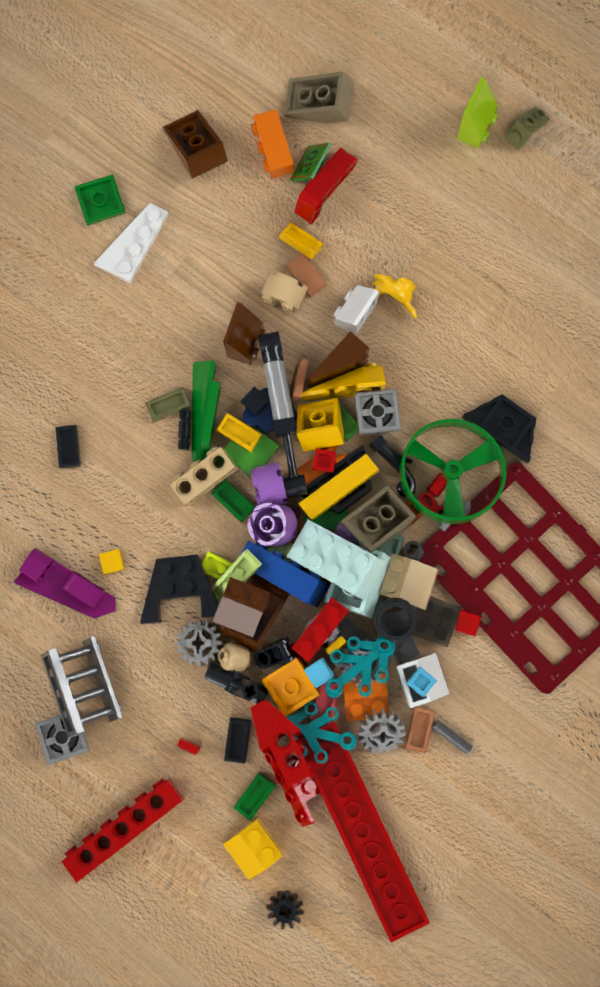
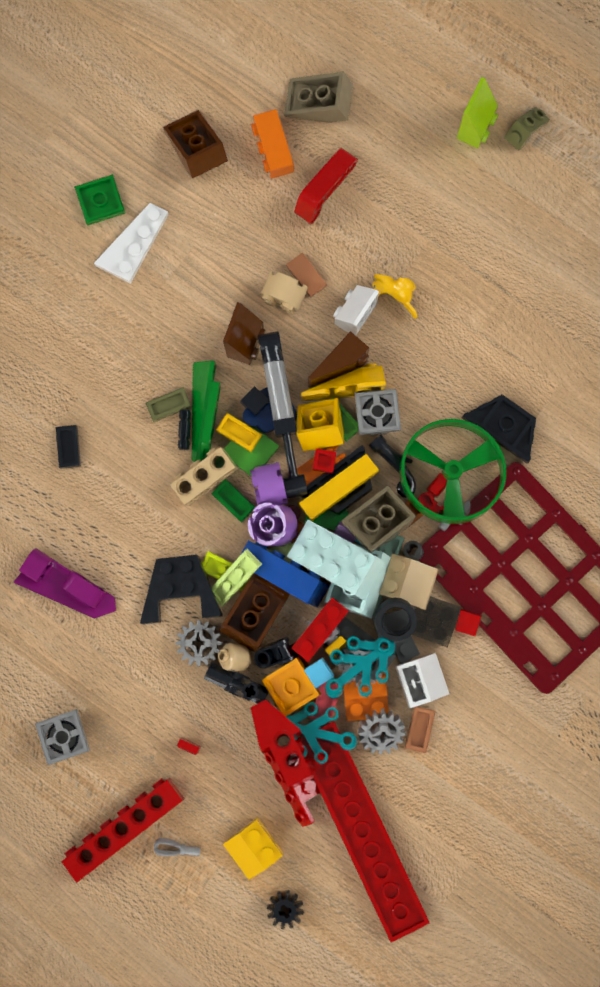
flat silver fence [40,636,122,737] -> none
yellow tile [99,549,125,575] -> none
slope [212,577,271,638] -> none
black tile [224,717,251,764] -> none
green tile [233,772,276,821] -> none
yellow tile [279,222,324,260] -> none
green piece [290,143,331,182] -> none
nougat tile [290,358,309,405] -> none
medium azure tile [406,666,437,697] -> none
dark grey piece [432,720,473,755] -> none
none -> light grey piece [154,838,201,856]

